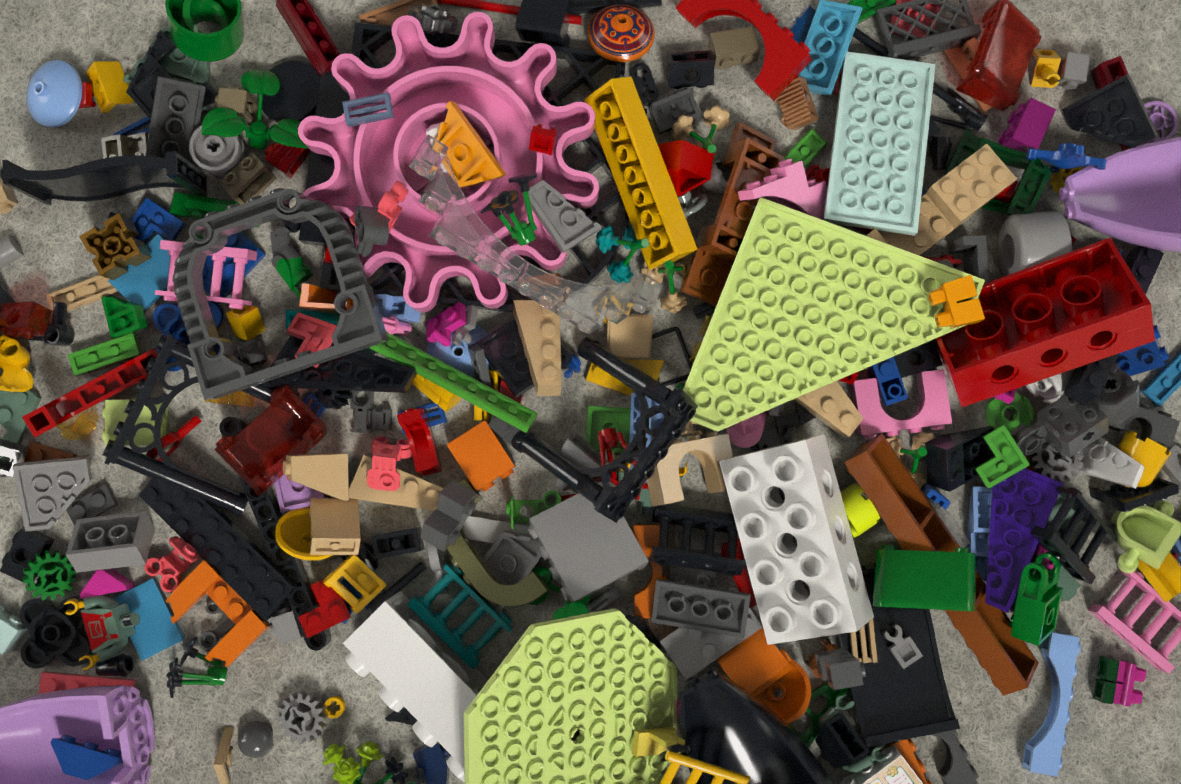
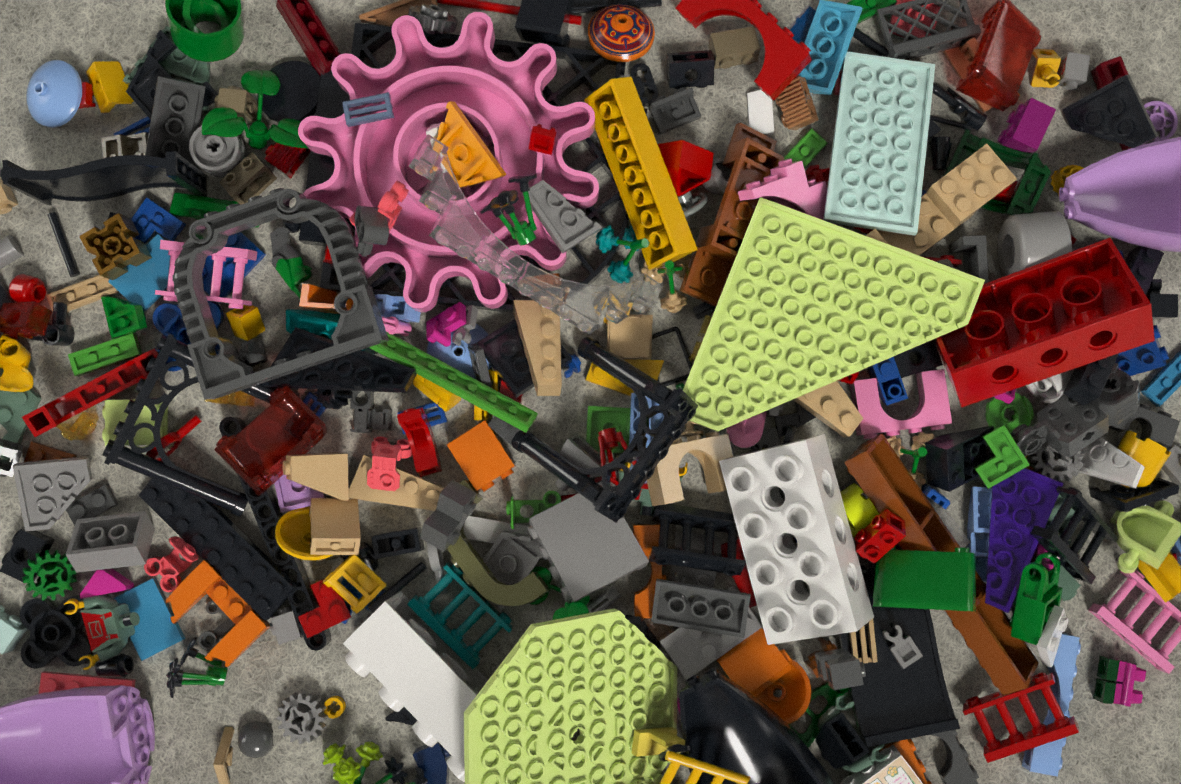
blue slope [51,734,123,780] -> none
coral plate [287,312,337,367] -> none
tan plant [672,105,731,160] -> none
light orange hips [927,275,985,329] -> none
blue piece [1027,143,1107,172] -> none
none -> red head [9,274,46,306]
none -> black bar [47,212,79,277]
none -> white slope [747,90,774,137]
none -> red brick [855,509,906,564]
none -> red fence [963,672,1079,763]
none -> white wing [1037,605,1068,668]
none -> black brick [1146,279,1178,320]

